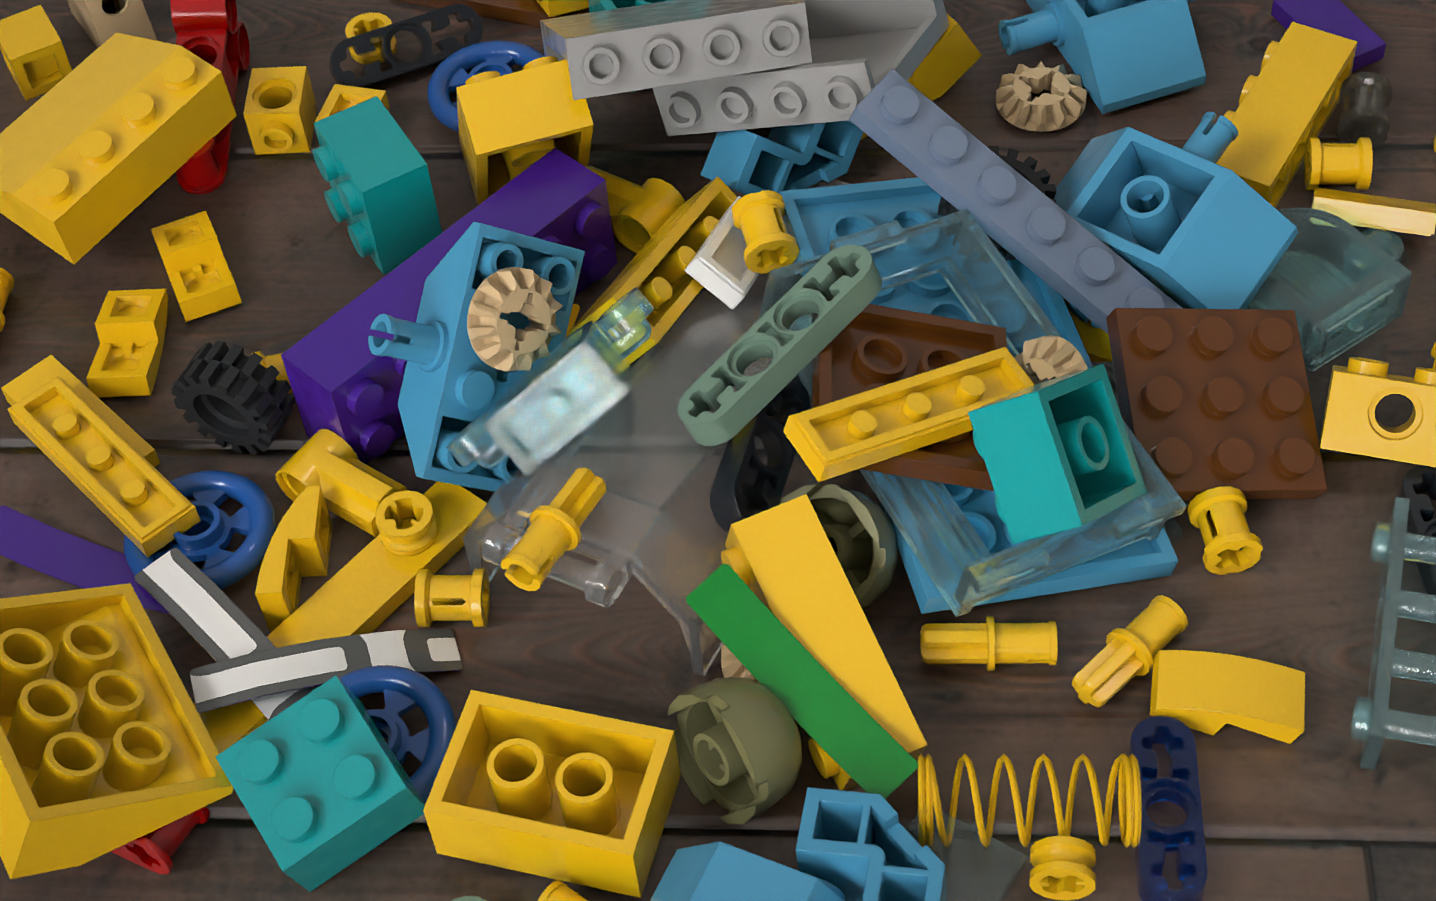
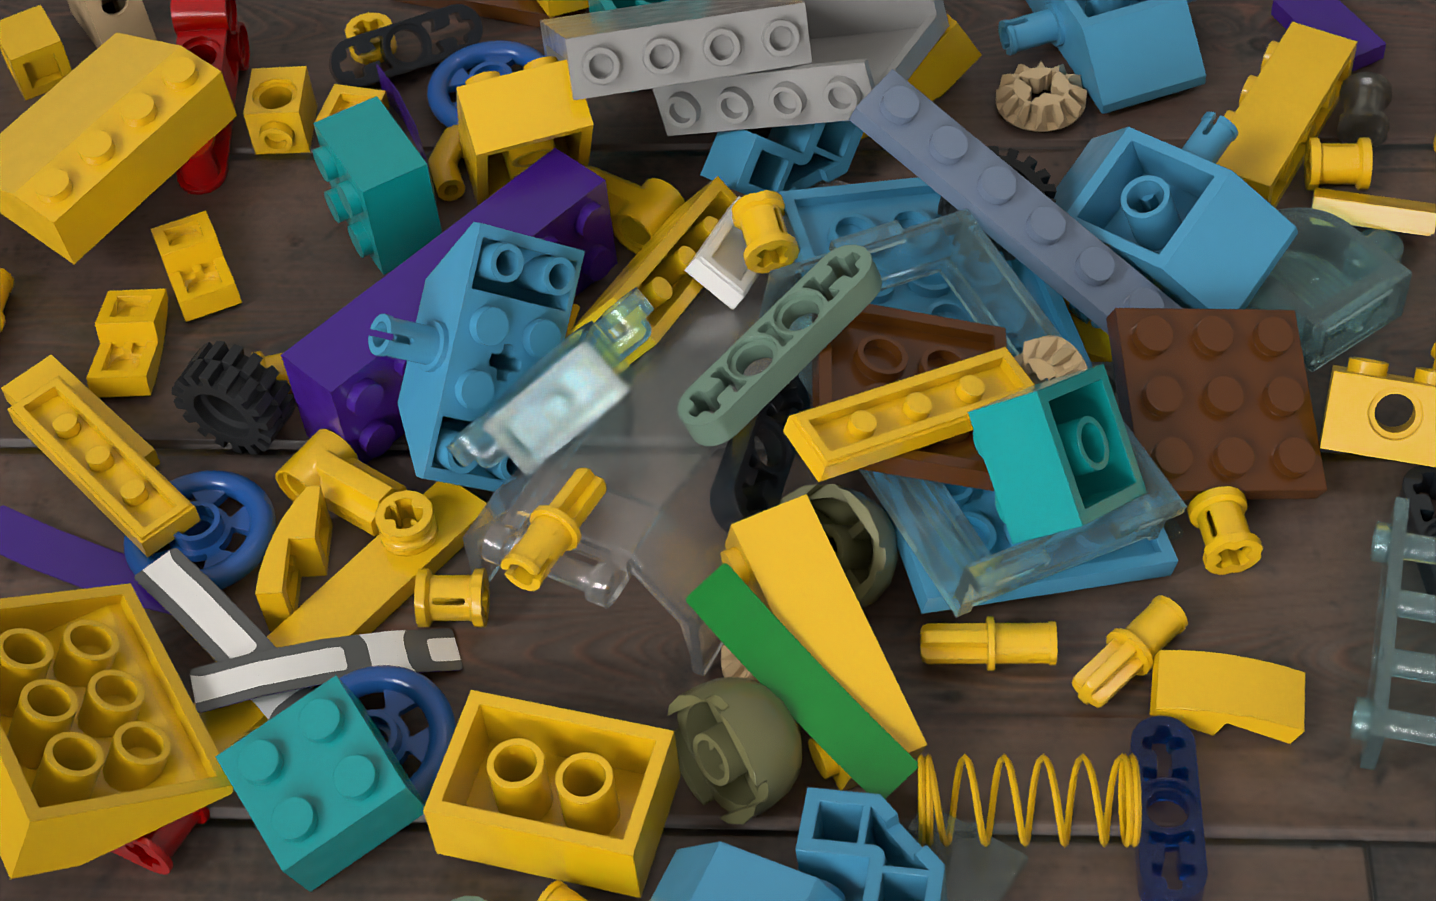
tan gear [467,267,562,372] -> none
yellow bush [1029,836,1096,901] -> none
none -> dark purple sticker [376,64,438,211]
none -> yellow arm [428,124,465,201]

